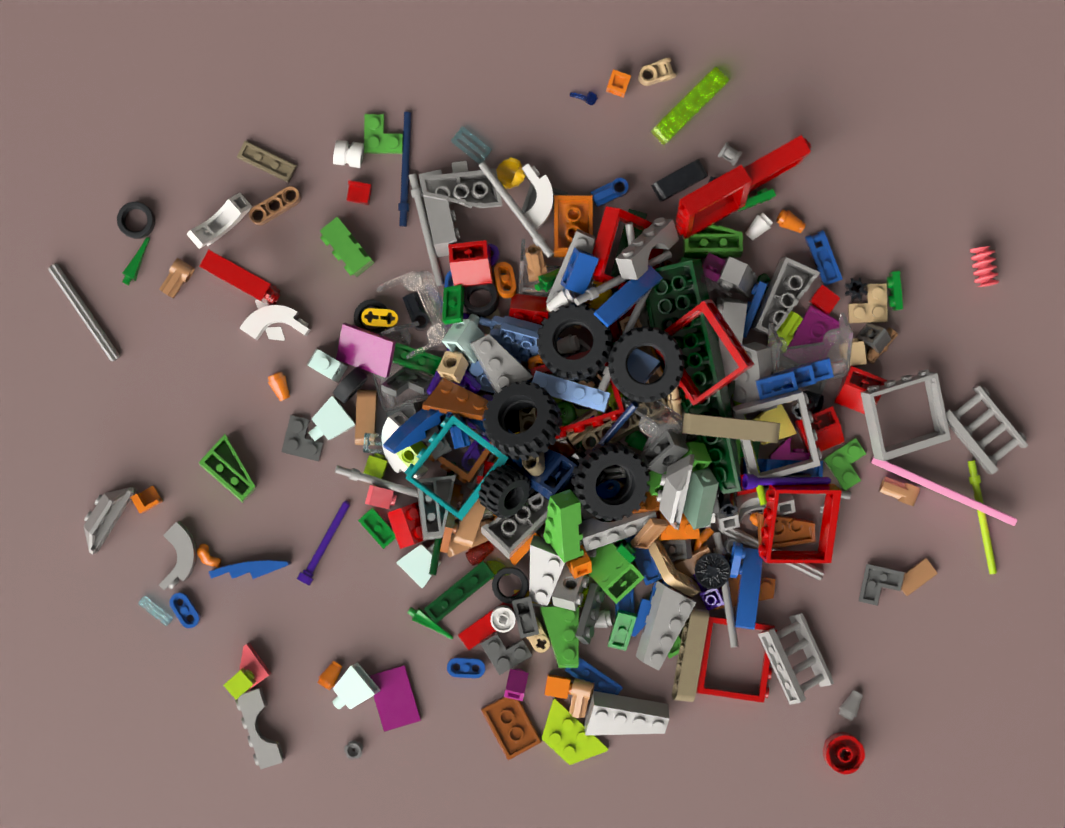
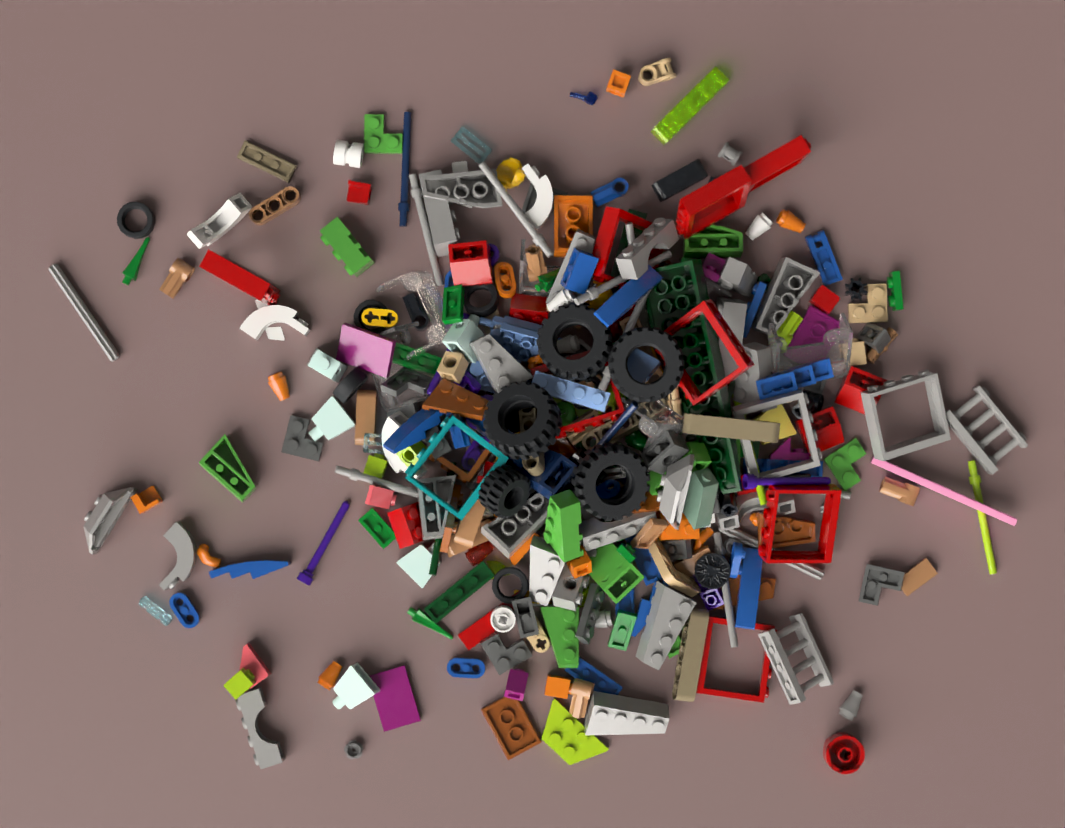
green plate [738,188,776,212] -> none
coral piece [970,246,1000,287] -> none

